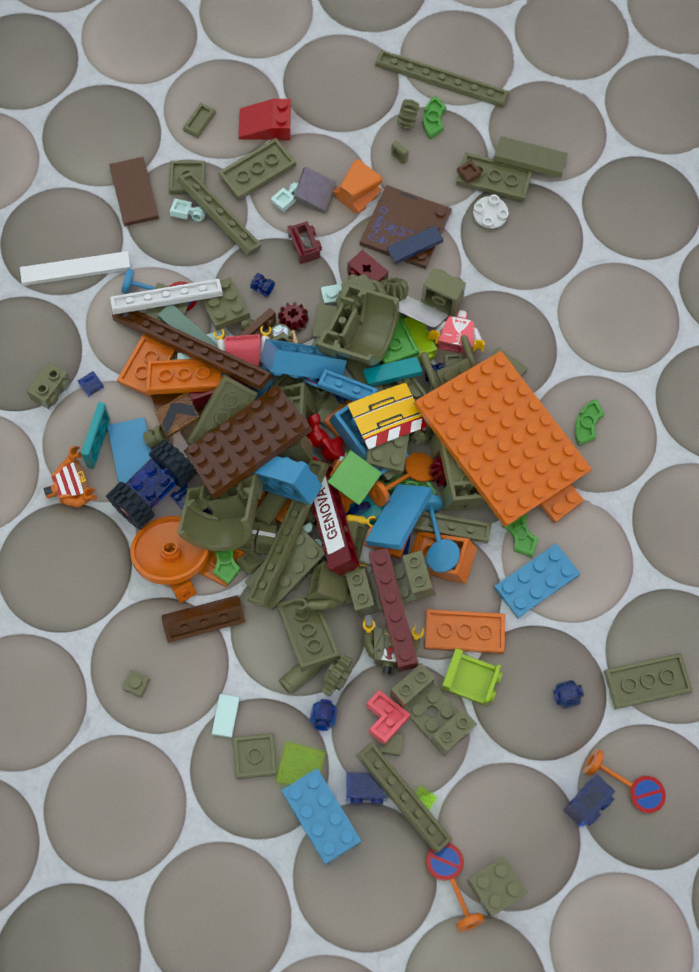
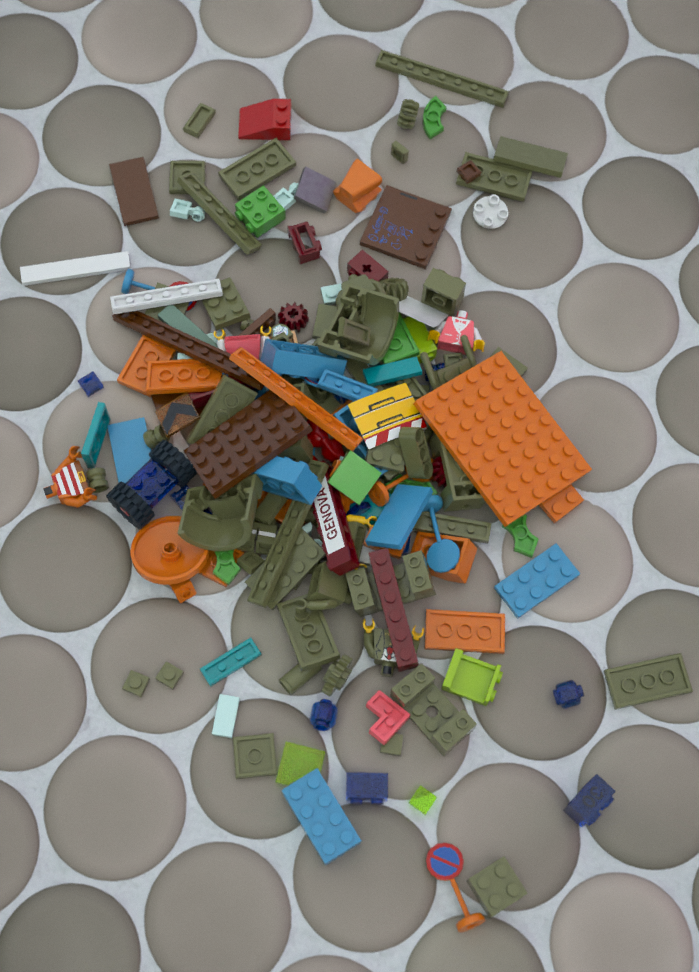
olive brick [27,362,70,409] -> none
reddish brown panel [162,595,245,643] -> none
clear blue wheel [250,273,275,297] -> none
olive tile [355,742,452,854] -> none
dark blue tile [387,226,443,265] -> none
bright green tile [575,399,605,446] -> none
piece [583,748,666,813] -> none
none -> olive wheel [86,467,109,493]
none -> olive plate [155,661,184,690]
none -> teal tile [200,637,262,687]
none -> orange tile [229,347,363,452]
none -> bright green brick [235,185,286,238]
none -> olive tile [337,318,371,347]
none -> olive beam [399,427,433,479]

